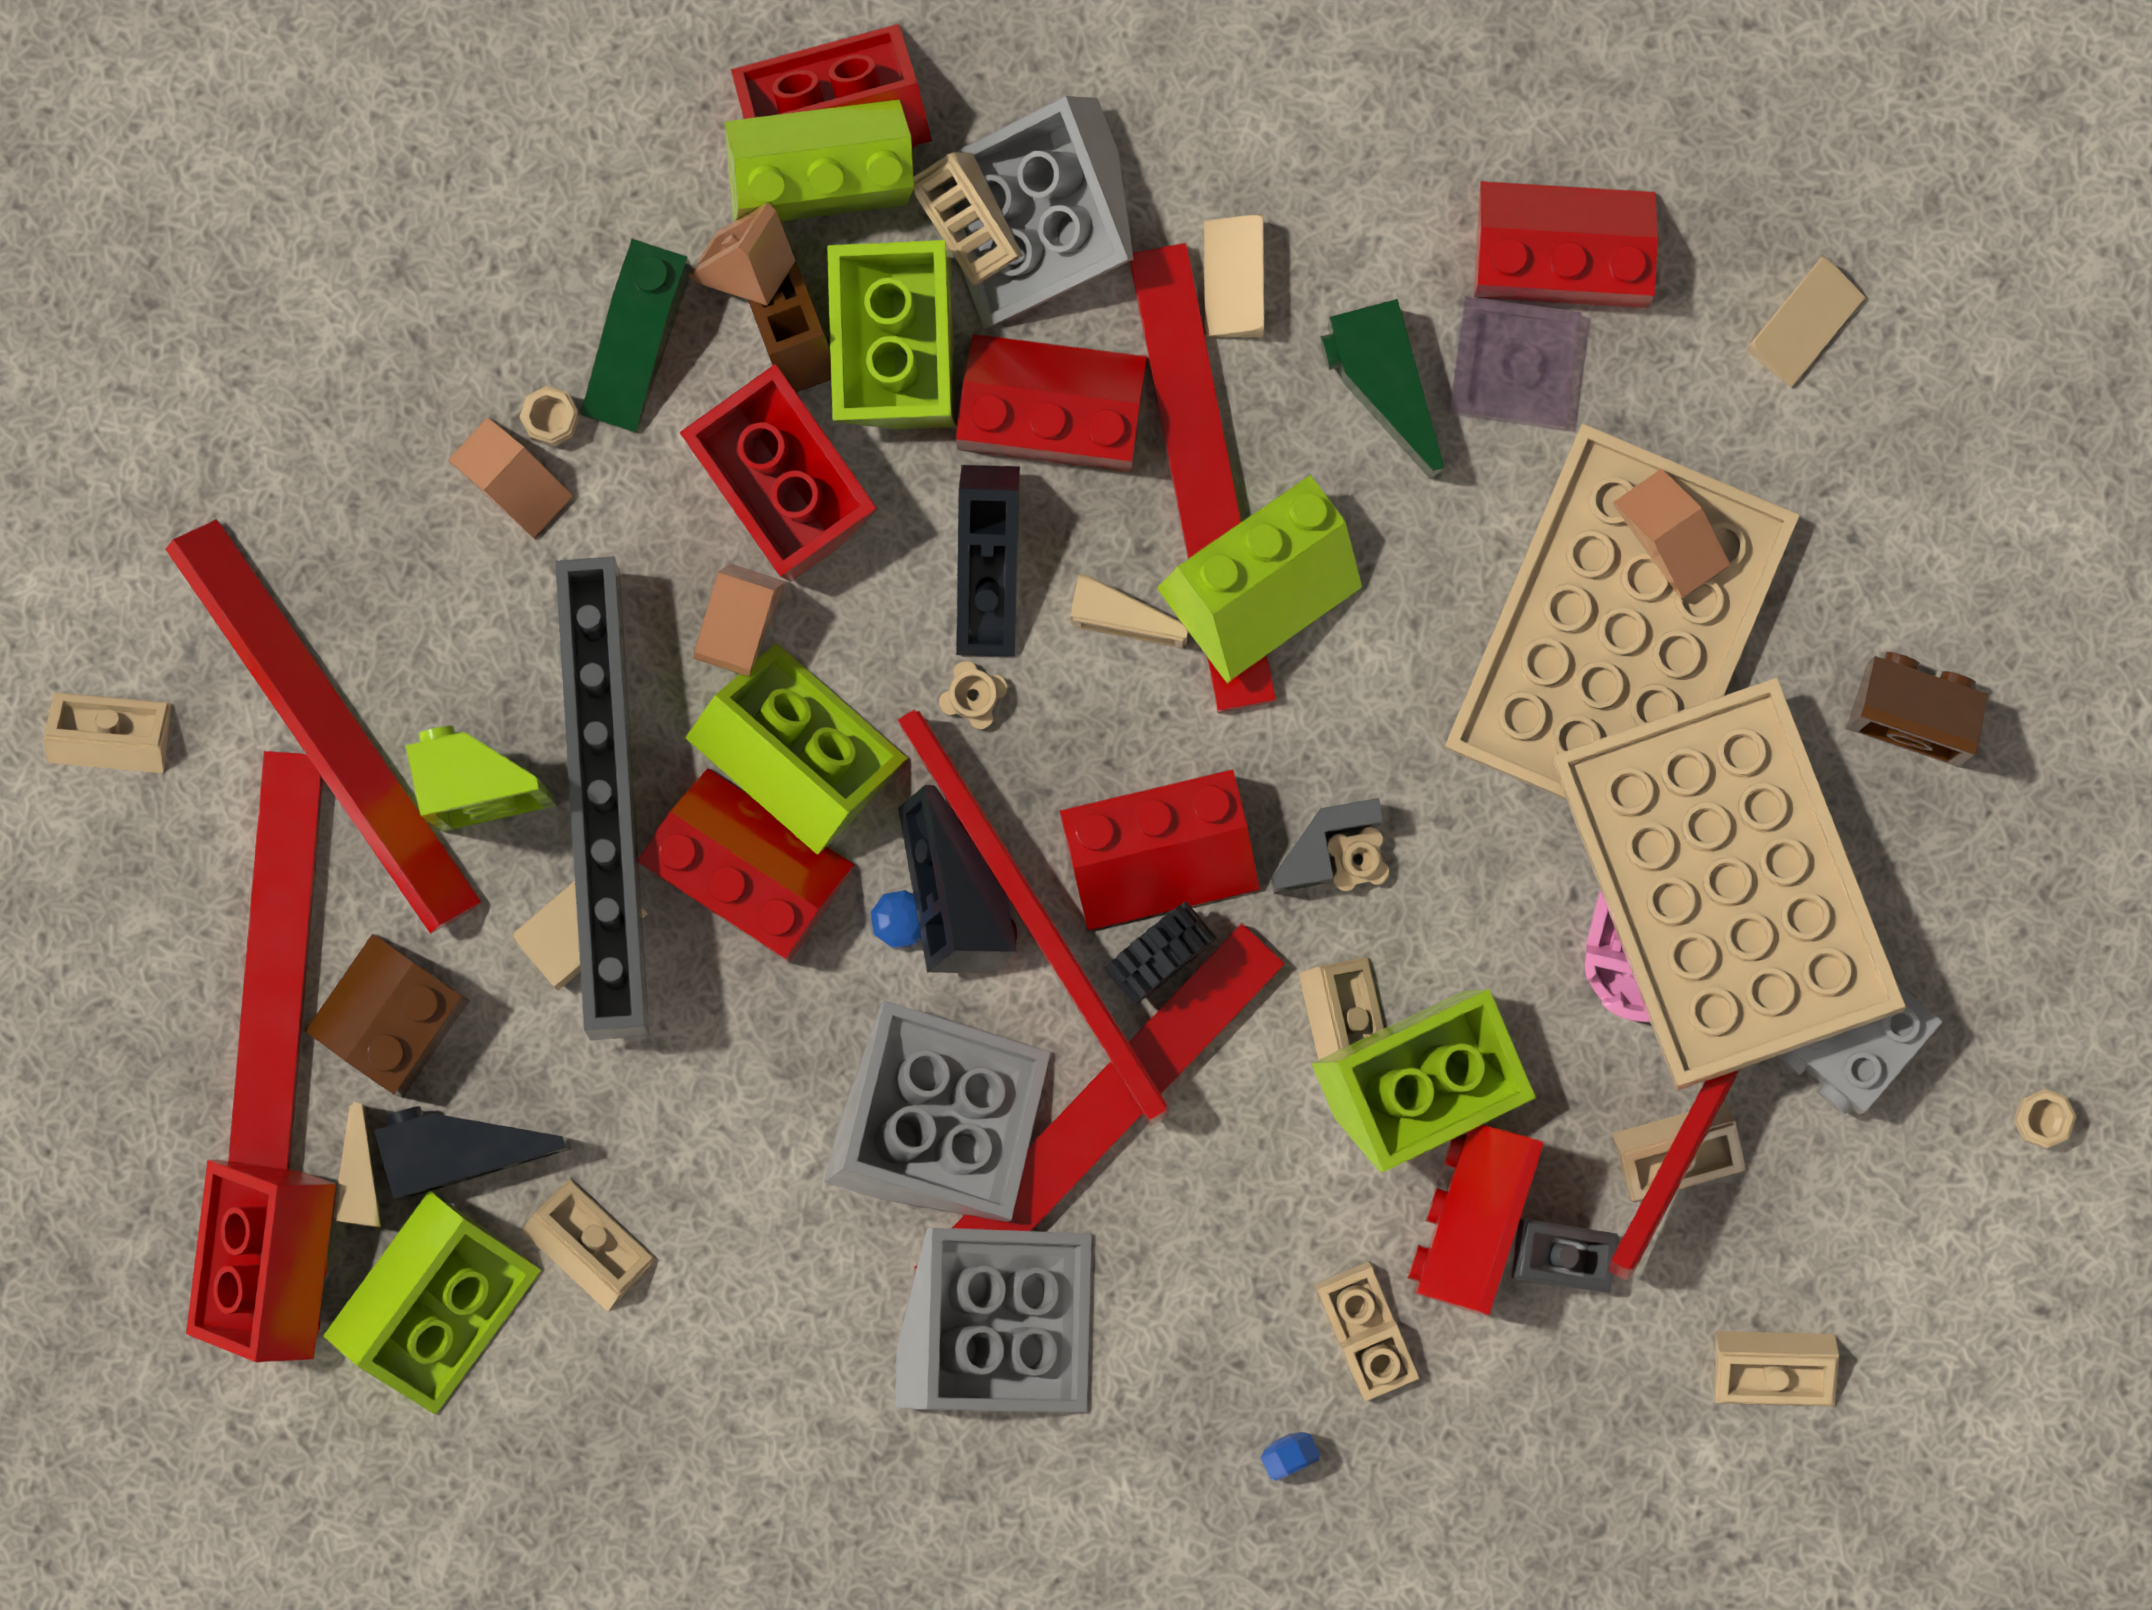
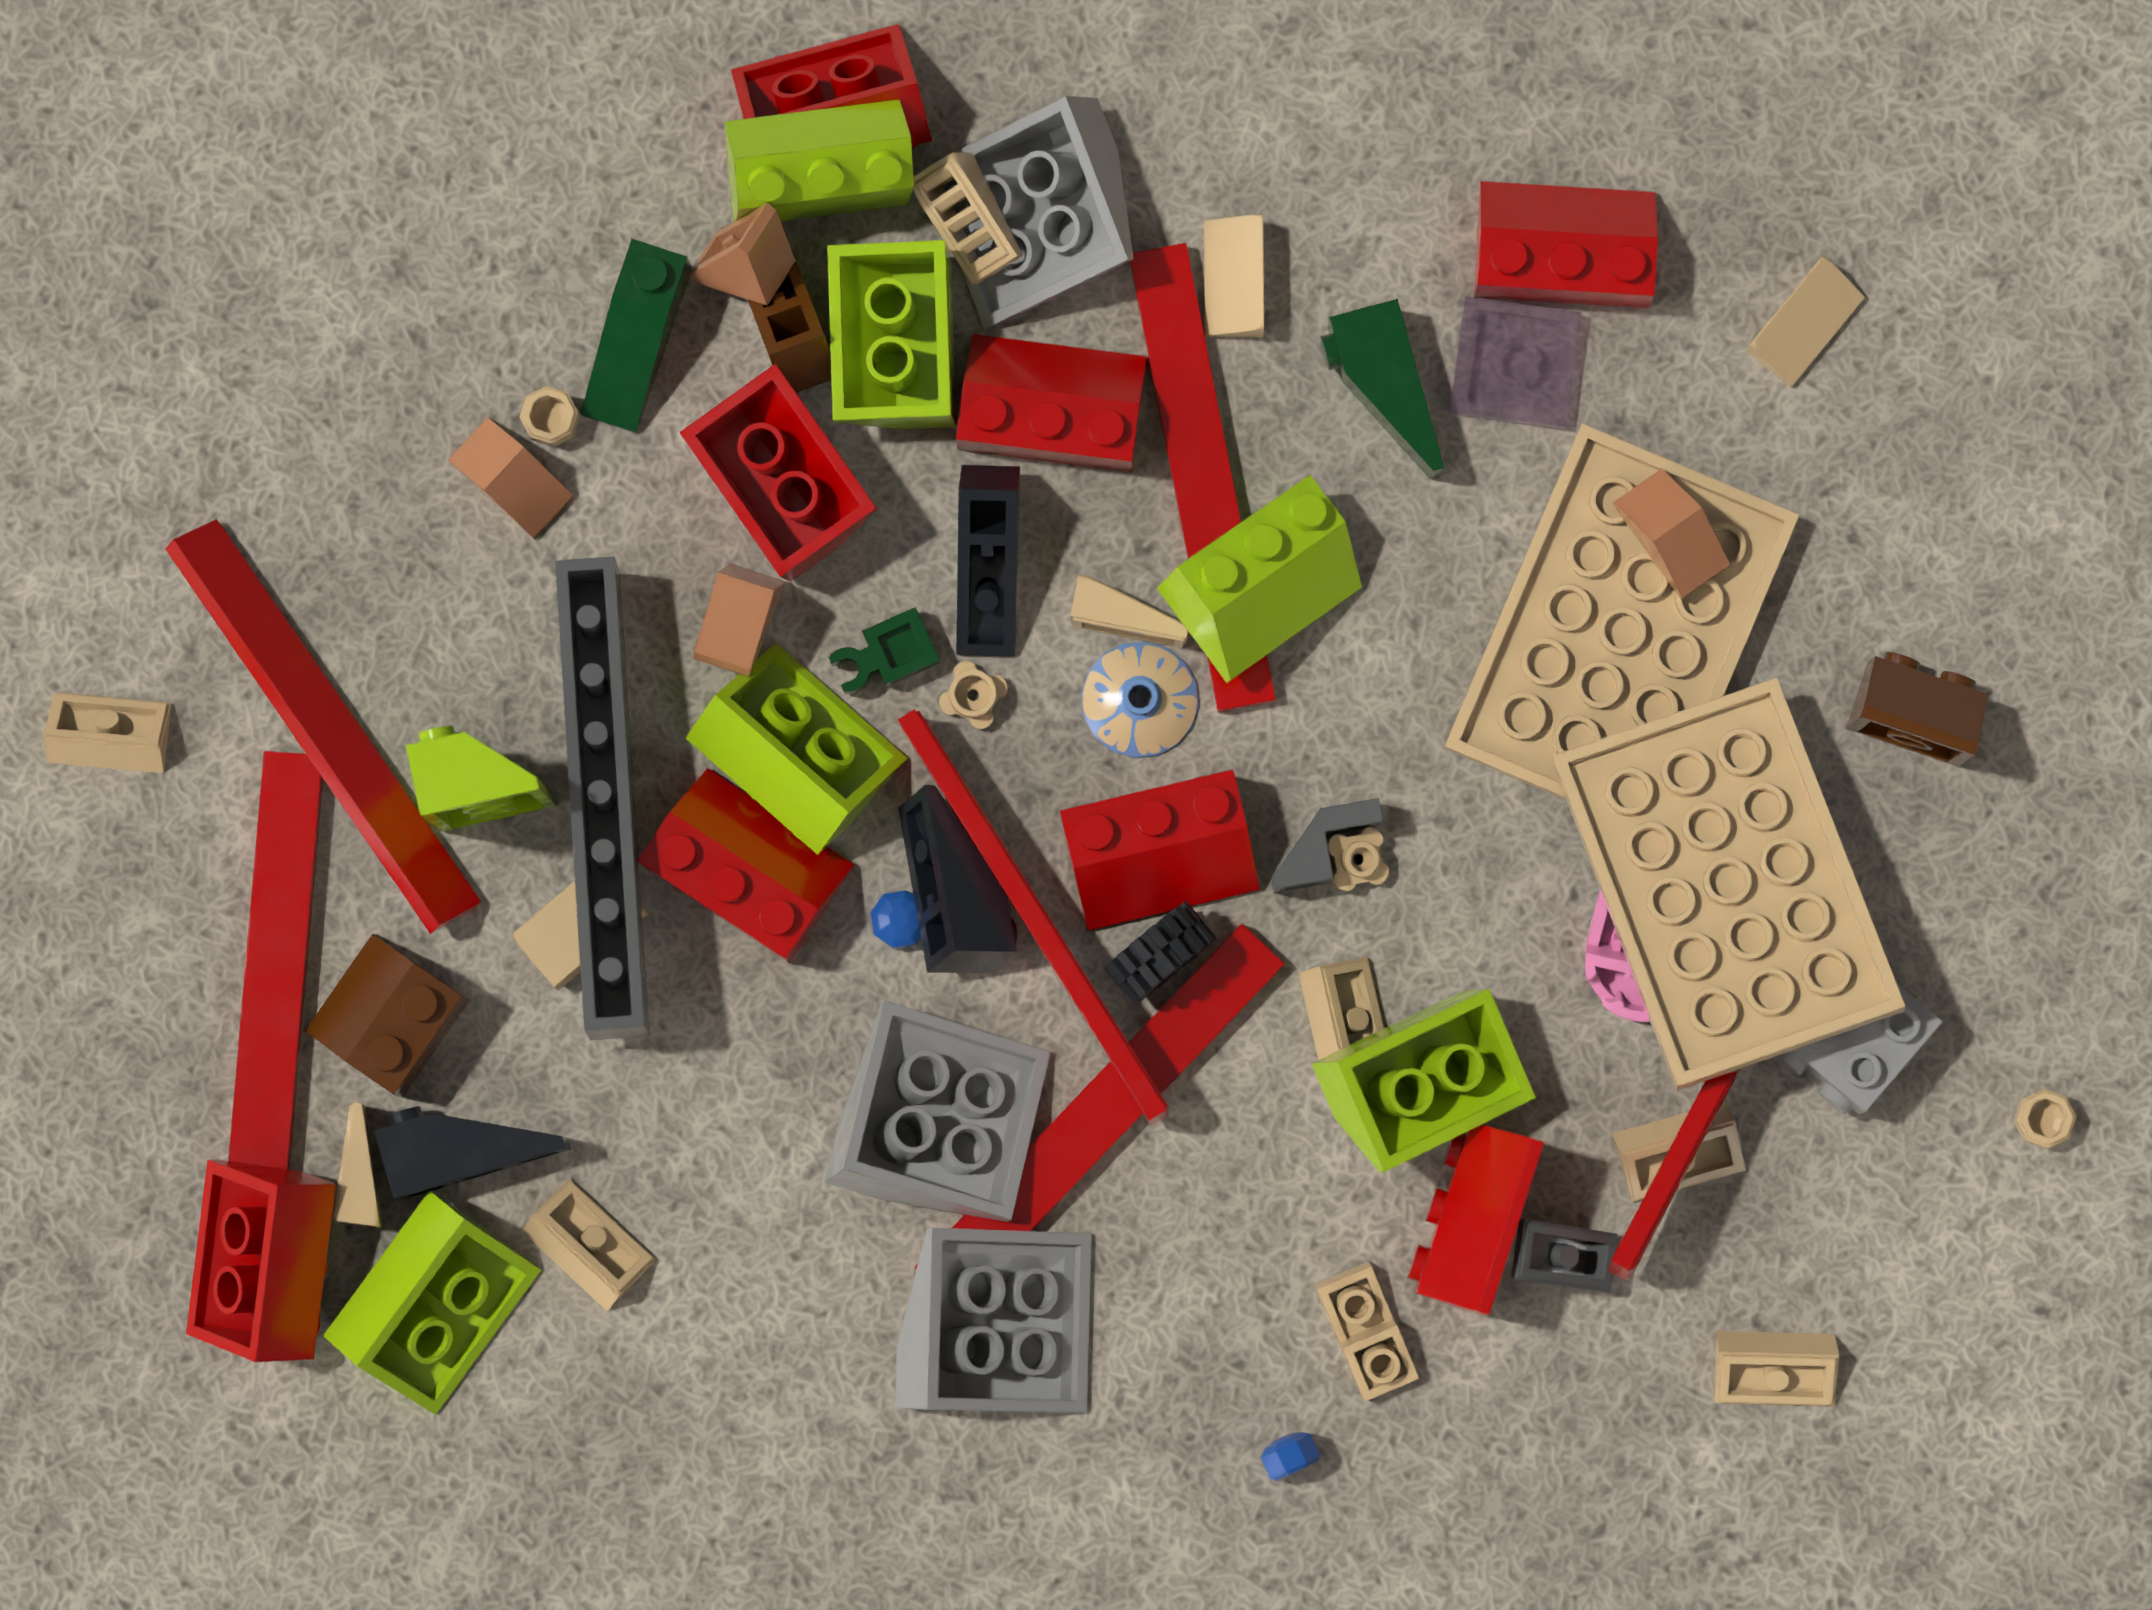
none -> dark green plate [828,607,940,694]
none -> tan dish [1082,642,1199,758]

